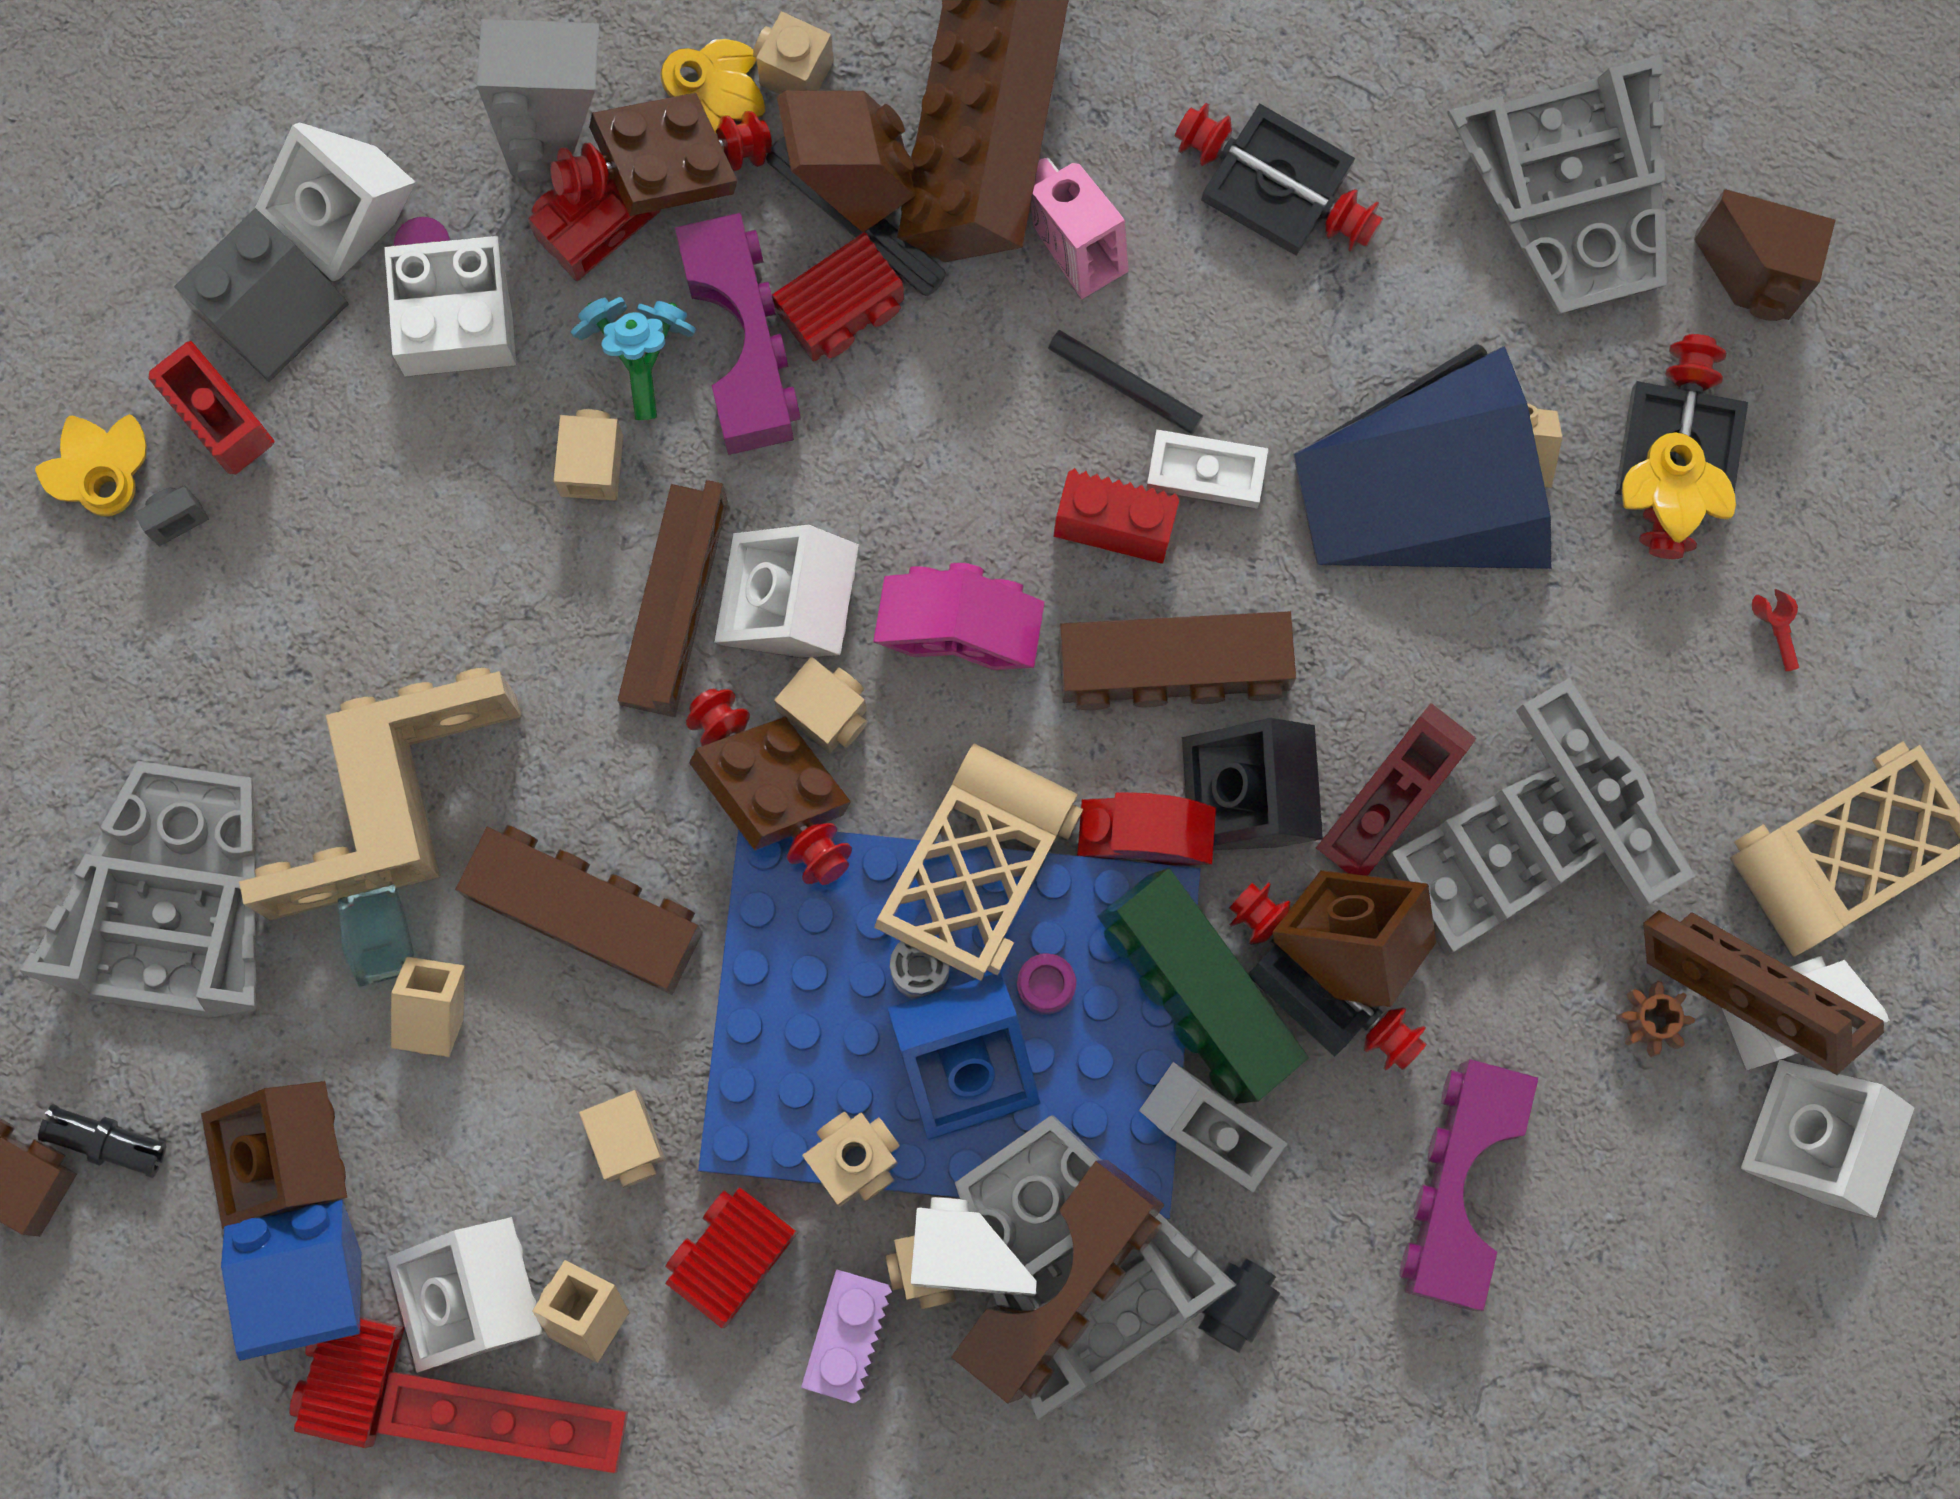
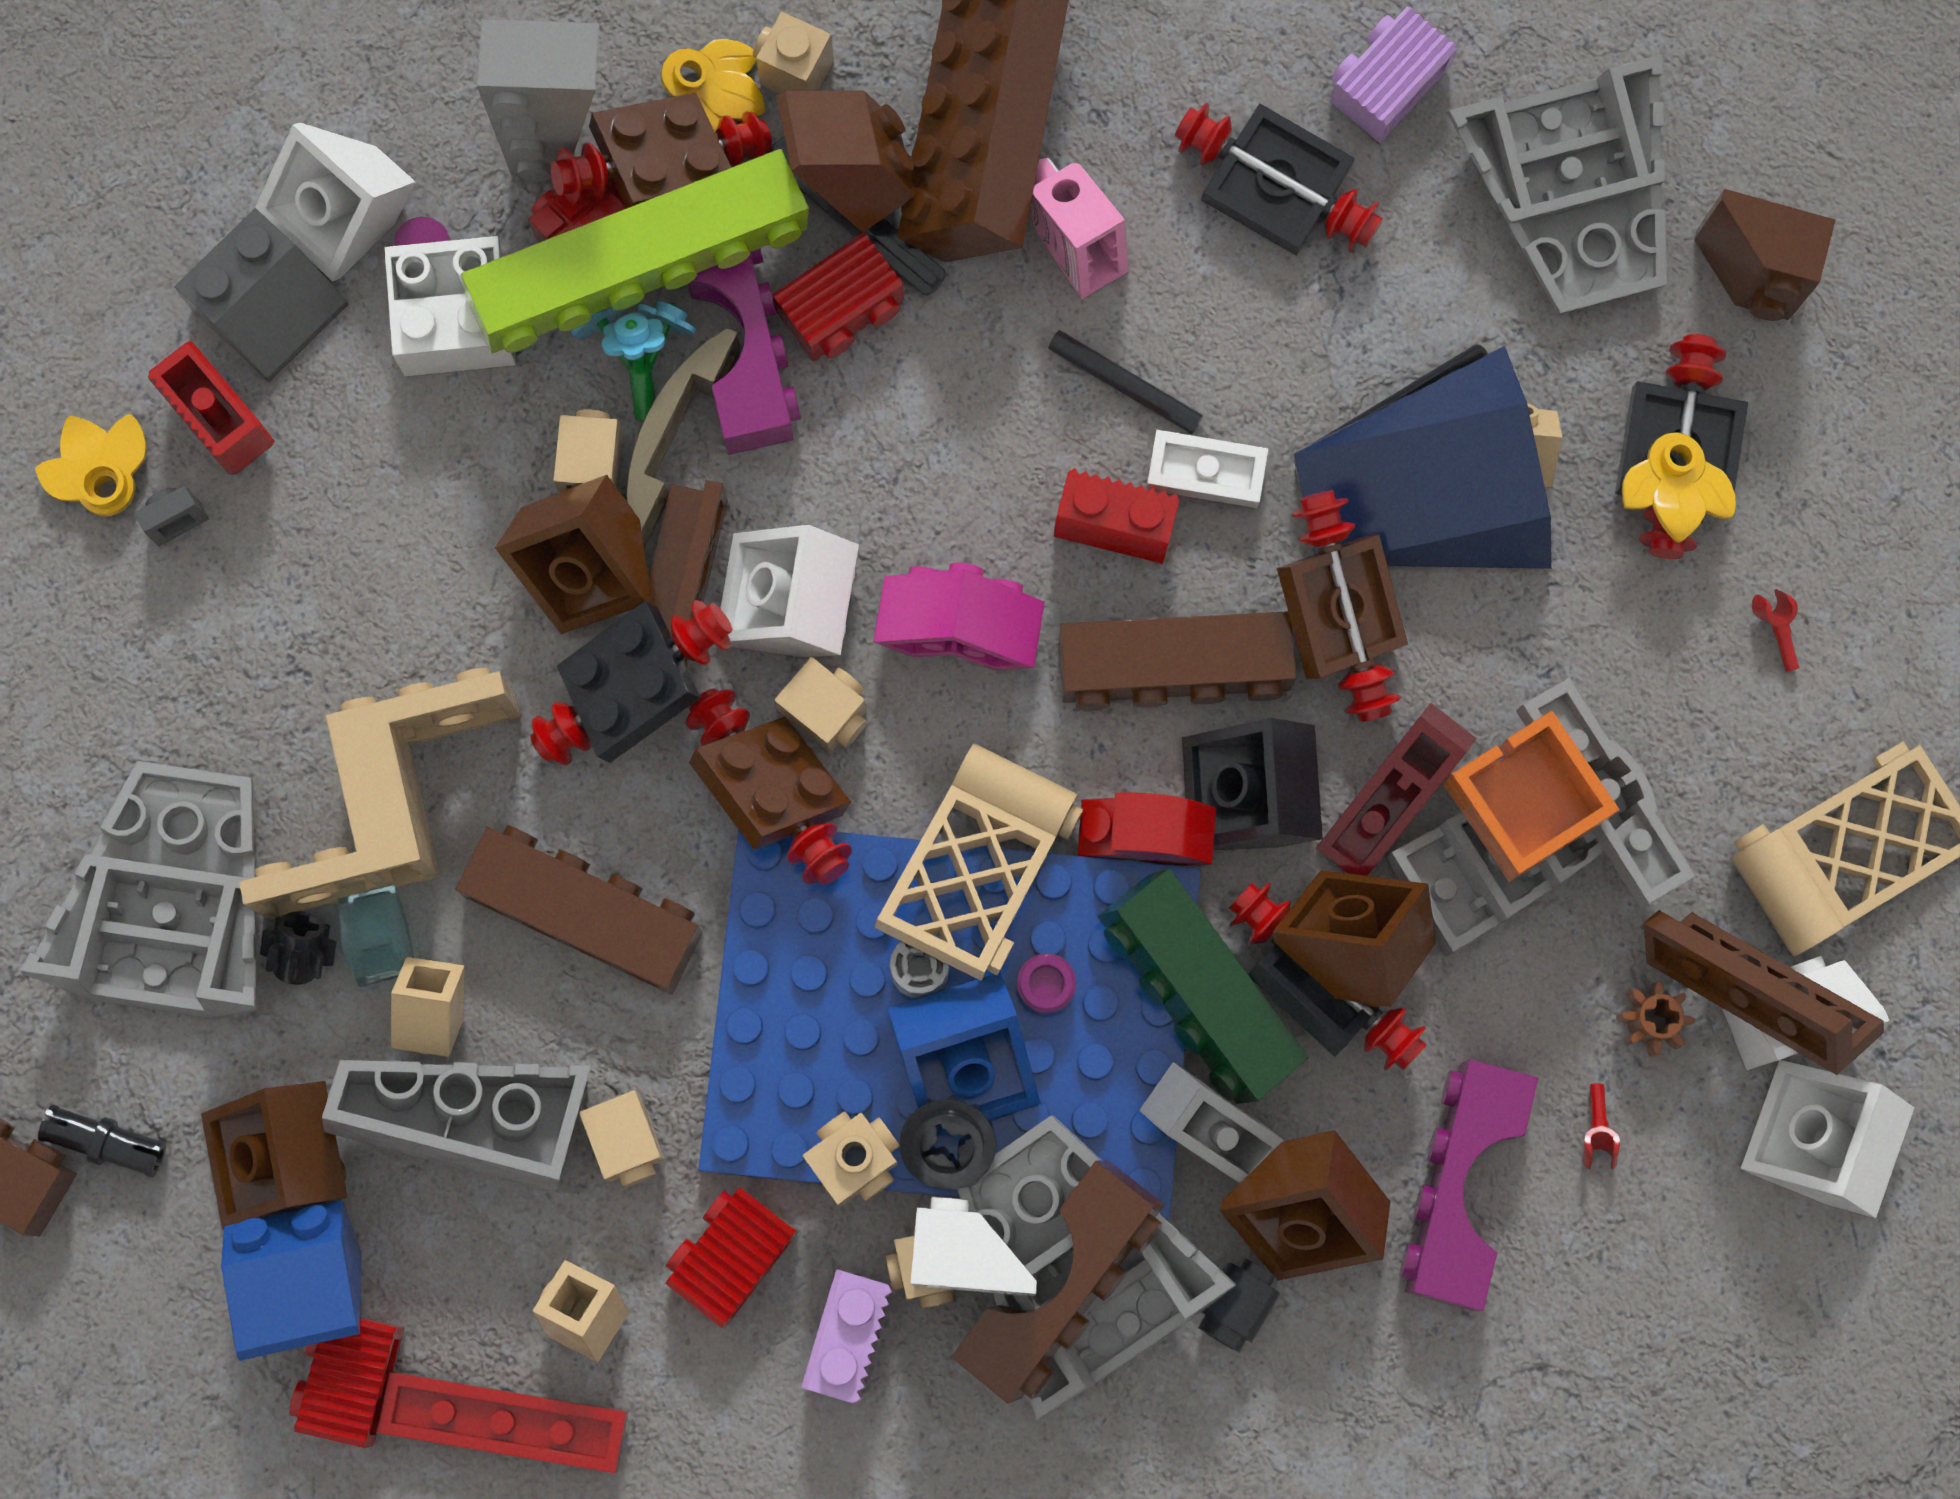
white slope [387,1217,543,1373] -> none
none -> black gear [260,911,337,985]
none -> light grey wedge [322,1060,591,1193]
none -> lime brick [461,149,809,354]
none -> reddish brown slope [495,475,651,634]
none -> black plate [531,600,733,766]
none -> dark tan slope [627,328,741,548]
none -> black gear [900,1095,996,1190]
none -> reddish brown slope [1220,1130,1391,1281]
none -> reddish brown plate [1277,490,1408,722]
none -> lavender brick [1330,7,1458,143]
none -> orange piece [1443,710,1620,883]
none -> red hand [1582,1083,1620,1169]

